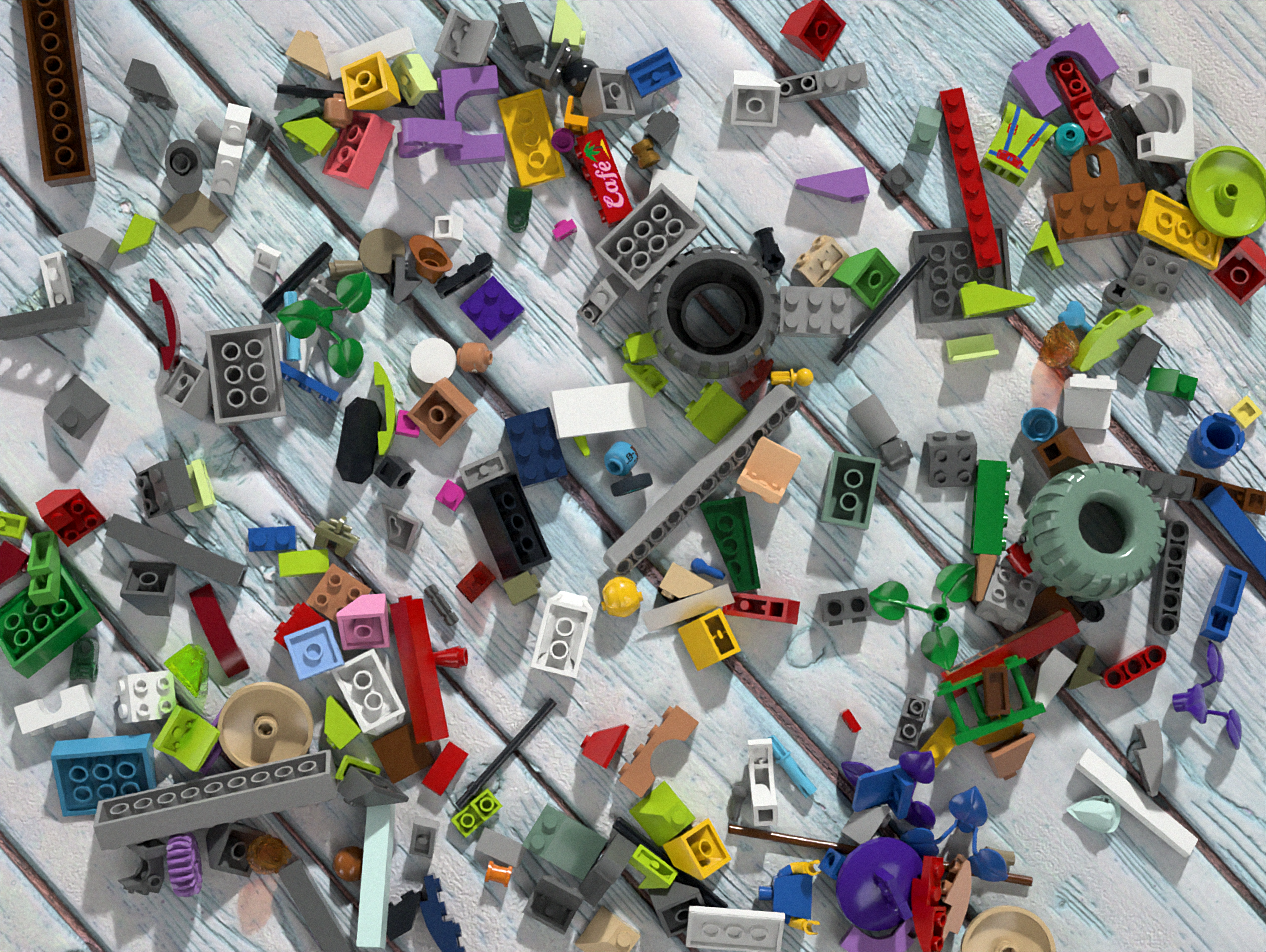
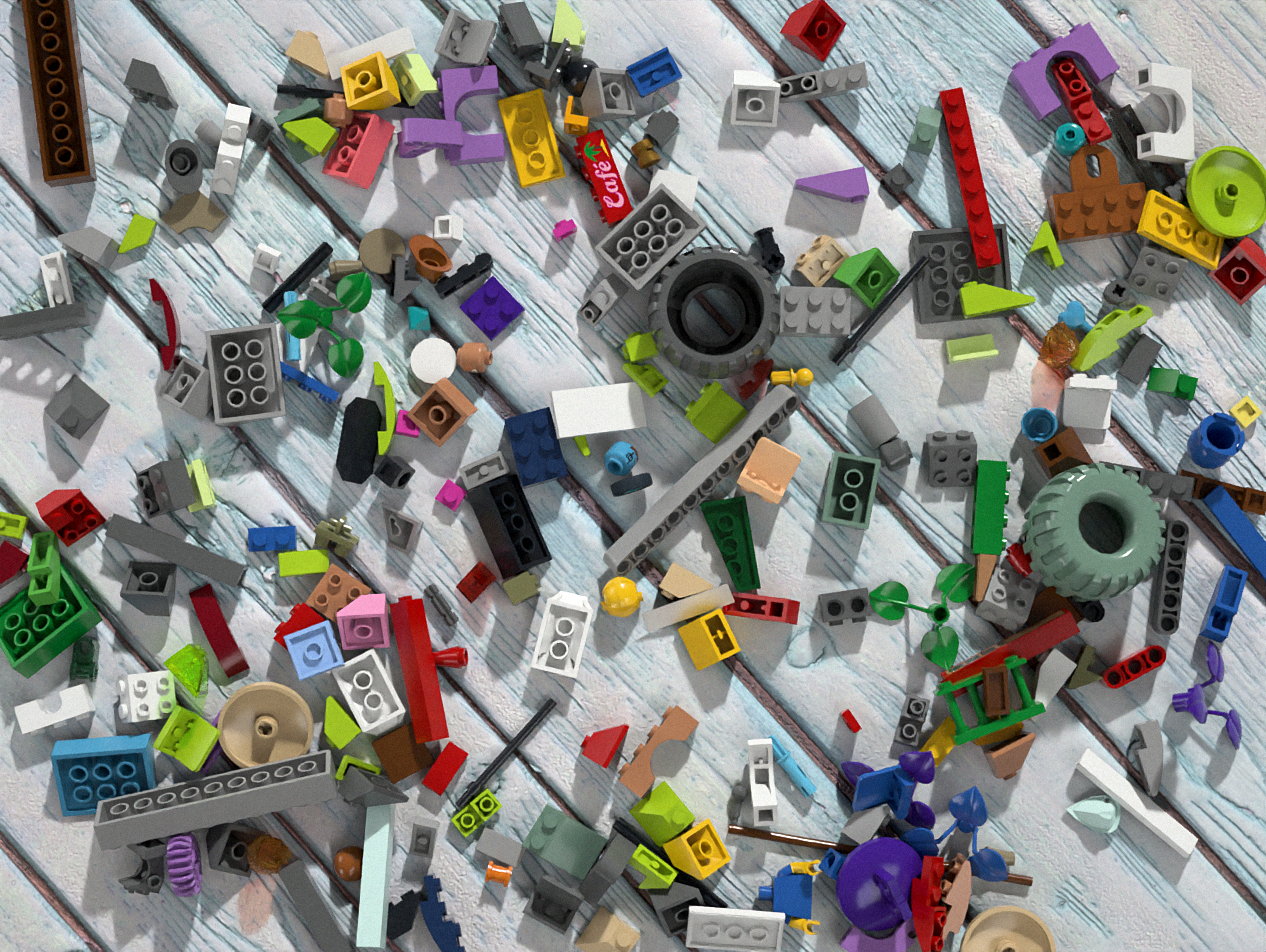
clear green piece [507,187,533,233] -> none
magenta tile [551,128,575,153] -> none
blue piece [691,558,725,580] -> none
lime piece [979,101,1058,187] -> none
none -> teal slope [407,307,431,331]

